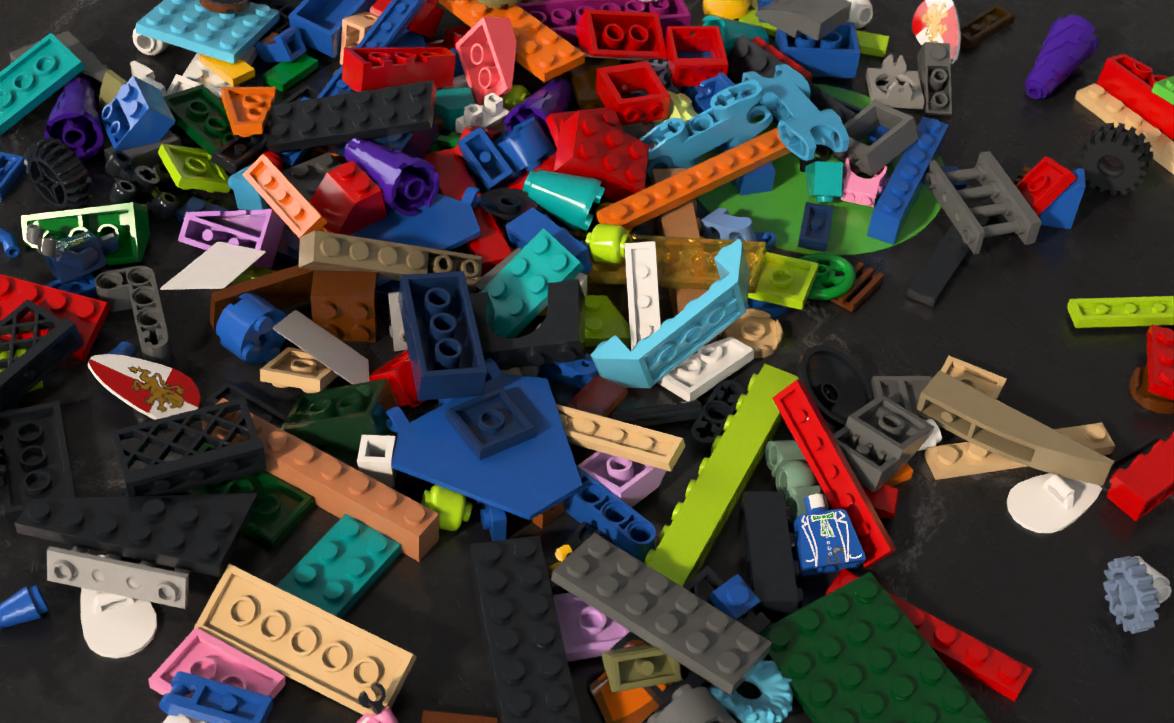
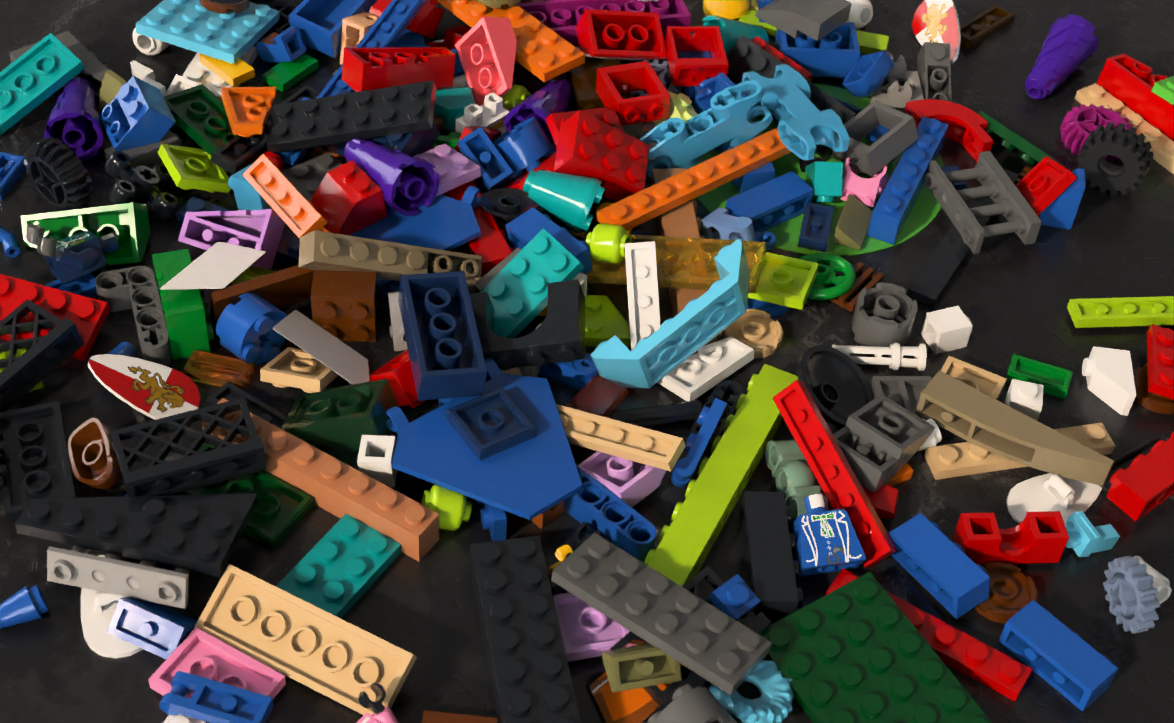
none -> reddish brown piece [68,417,123,490]
none -> panel [106,597,197,659]
none -> green wedge [152,249,214,360]
none -> clear orange tile [182,349,255,390]
none -> lavender plate [413,144,481,196]
none -> blue plate [671,398,727,487]
none -> blue brick [725,171,814,232]
none -> white pin [832,343,927,371]
none -> olive slope [833,194,873,250]
none -> blue piece [843,50,895,97]
none -> dark grey brick [852,282,918,347]
none -> blue brick [889,513,990,619]
none -> red arch [904,99,994,162]
none -> white brick [921,306,973,354]
none -> red arch [953,511,1069,565]
none -> reddish brown tile [975,561,1038,624]
none -> dark green plate [979,111,1067,169]
none -> blue brick [999,600,1118,712]
none -> white brick [1004,379,1044,421]
none -> green tile [1006,354,1073,399]
none -> magenta gear [1060,104,1133,162]
none -> medium azure piece [1065,511,1120,557]
none -> white slope [1082,346,1136,416]

